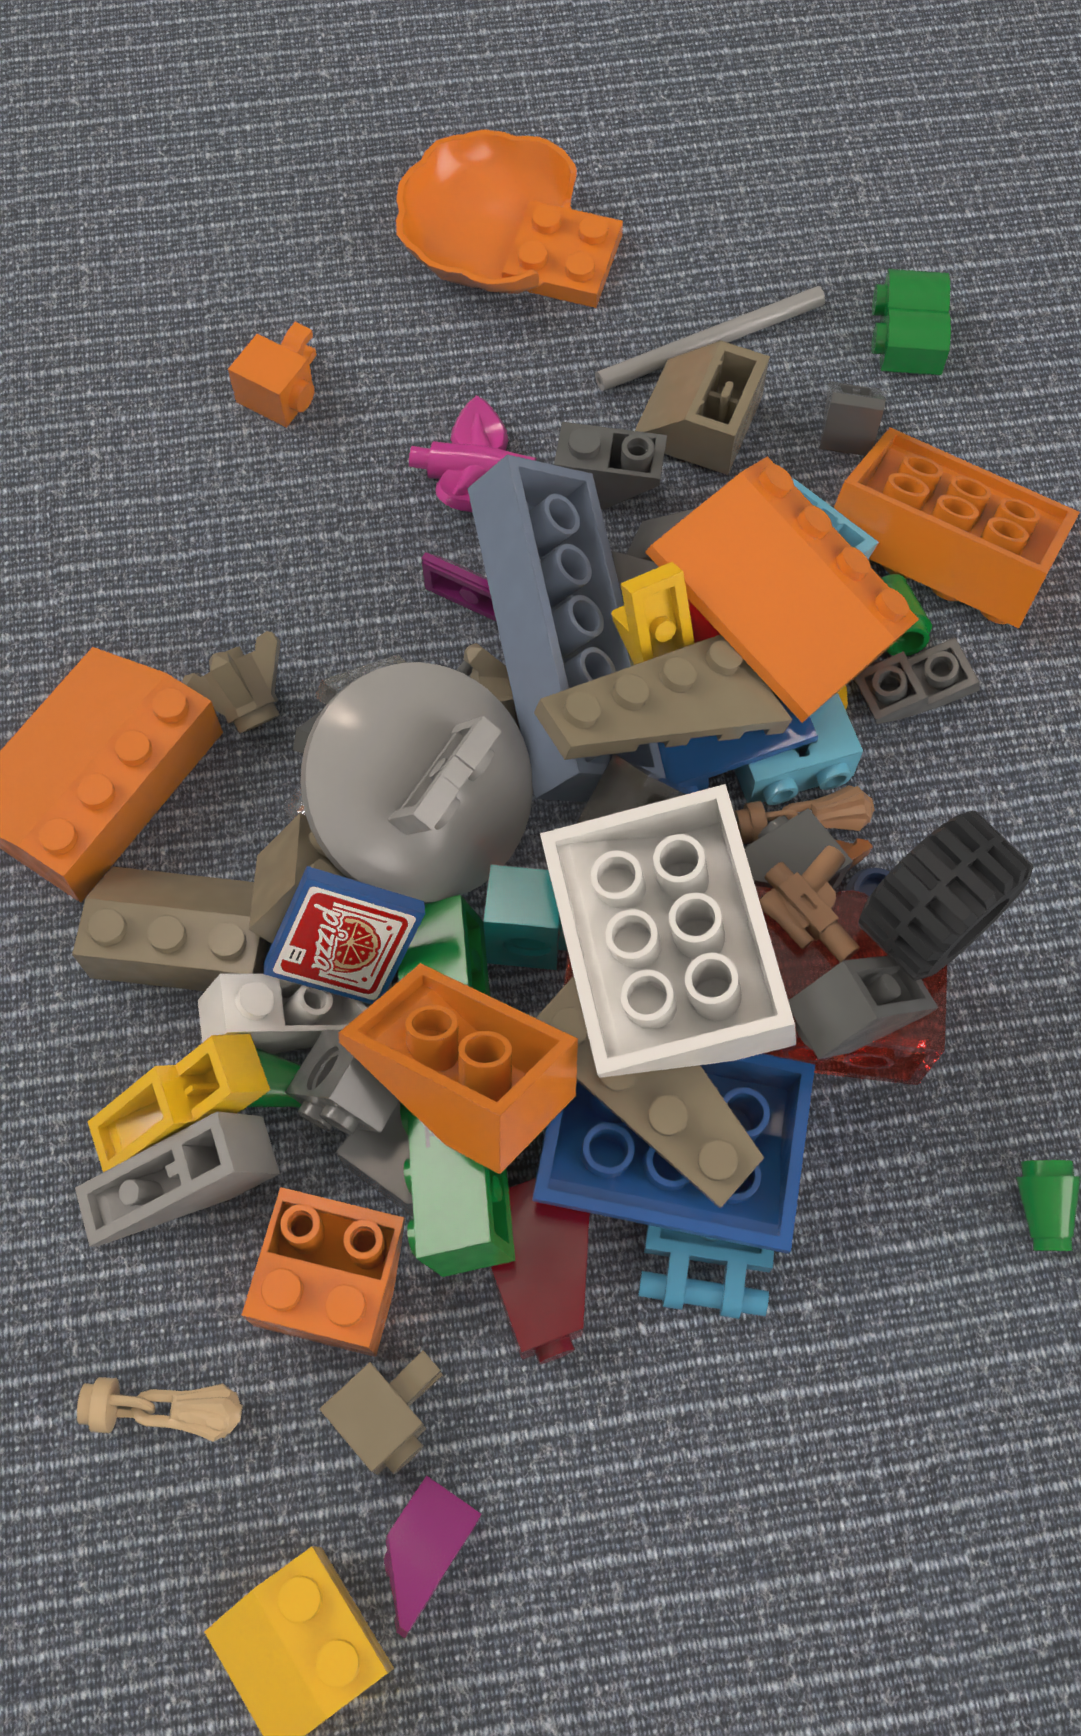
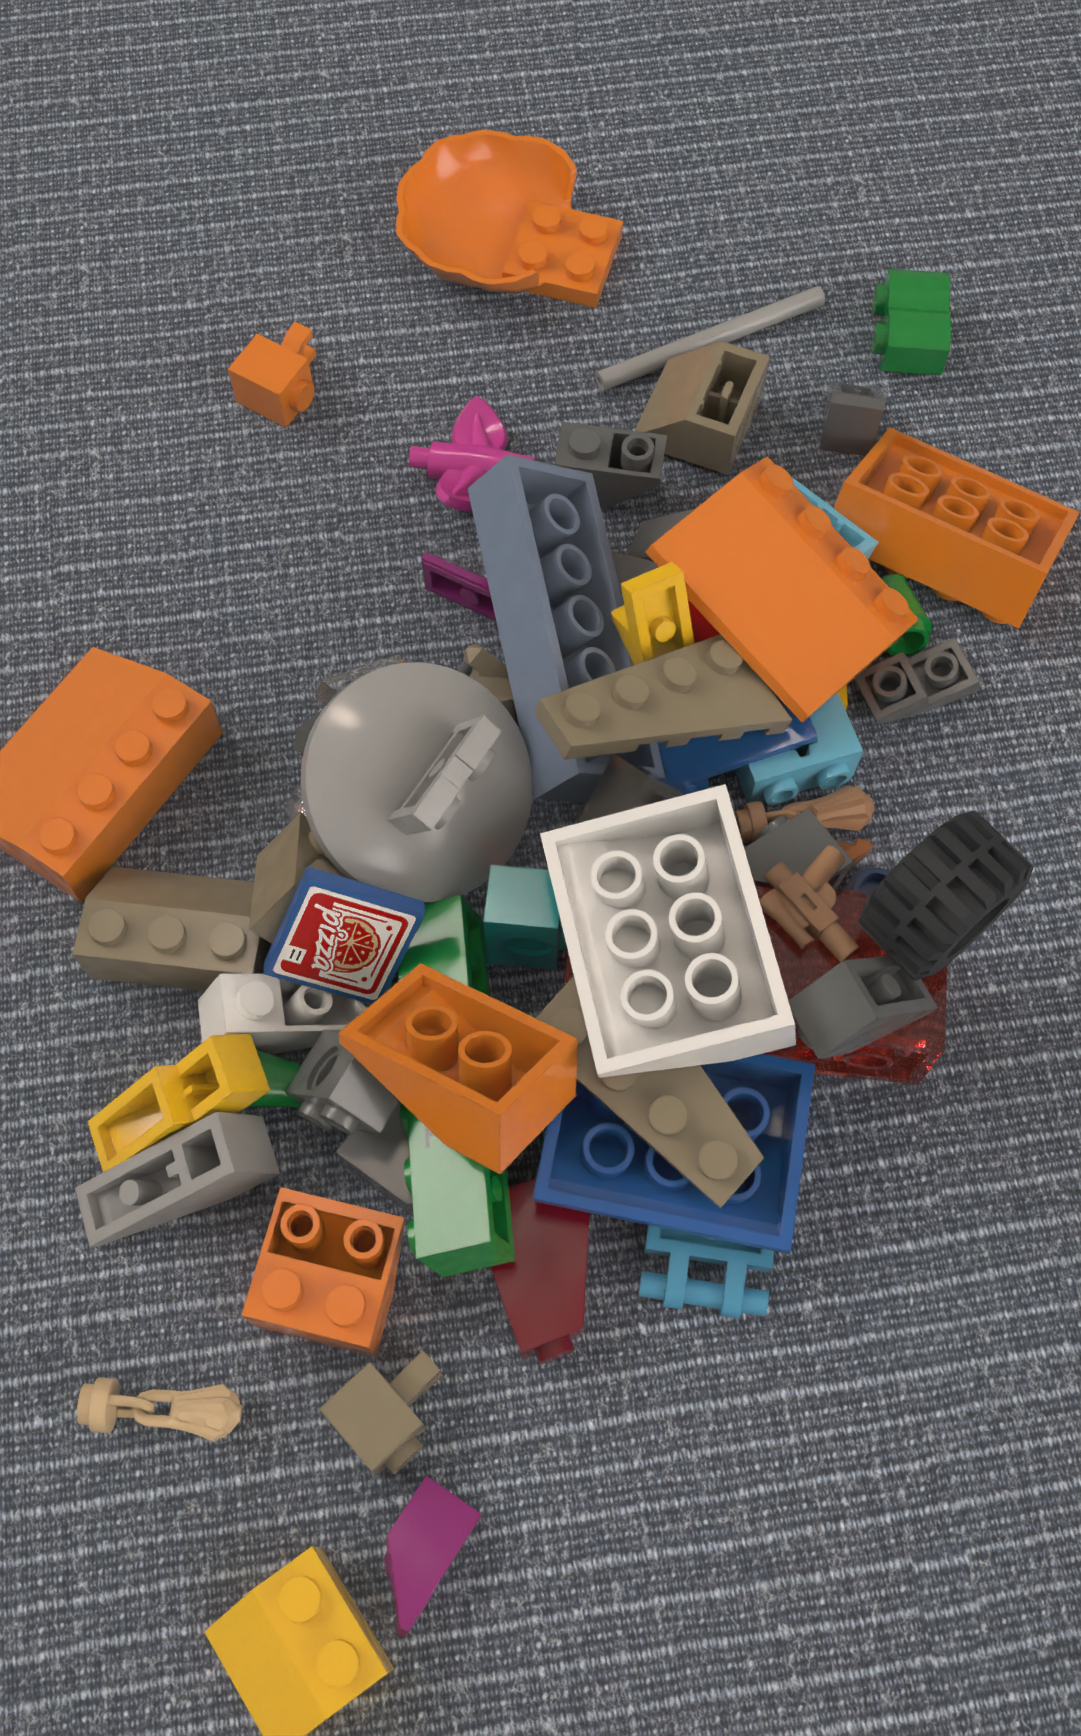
dark tan rock [182,631,281,734] -> none
green cone [1016,1160,1081,1251] -> none

